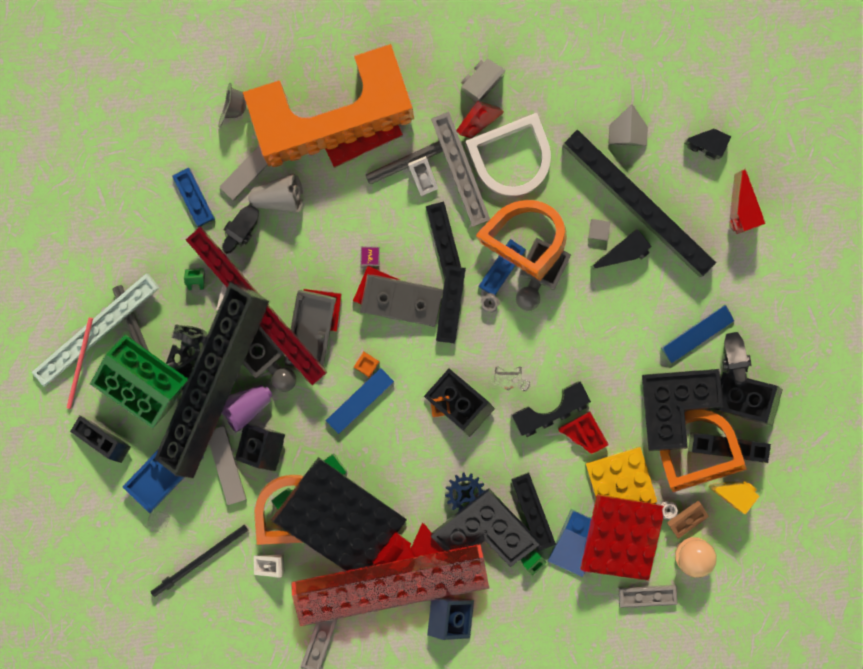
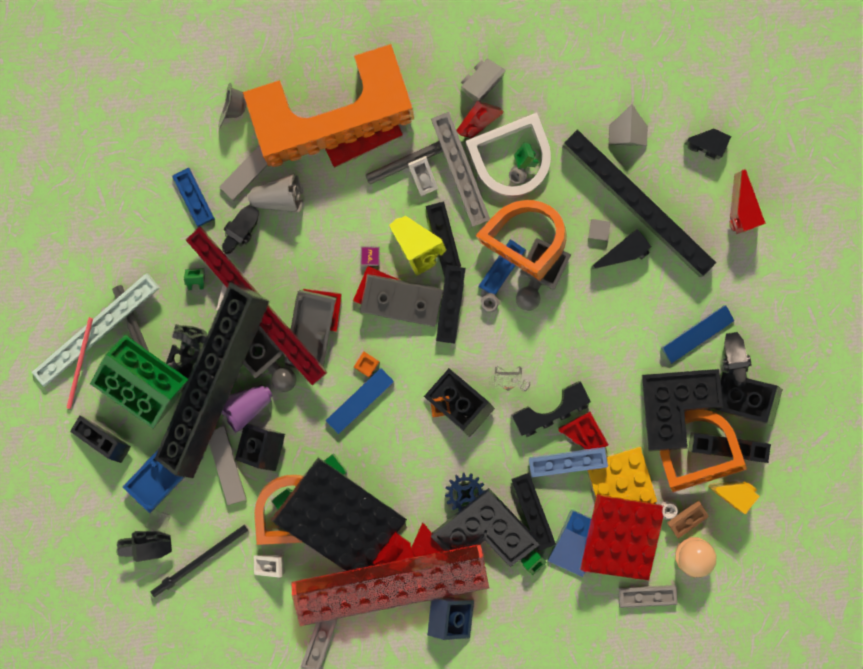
none -> black hinge [117,531,172,562]
none -> neon yellow slope [389,215,446,276]
none -> light grey plate [509,166,527,184]
none -> green tile [514,142,539,170]
none -> medium blue plate [529,447,608,477]

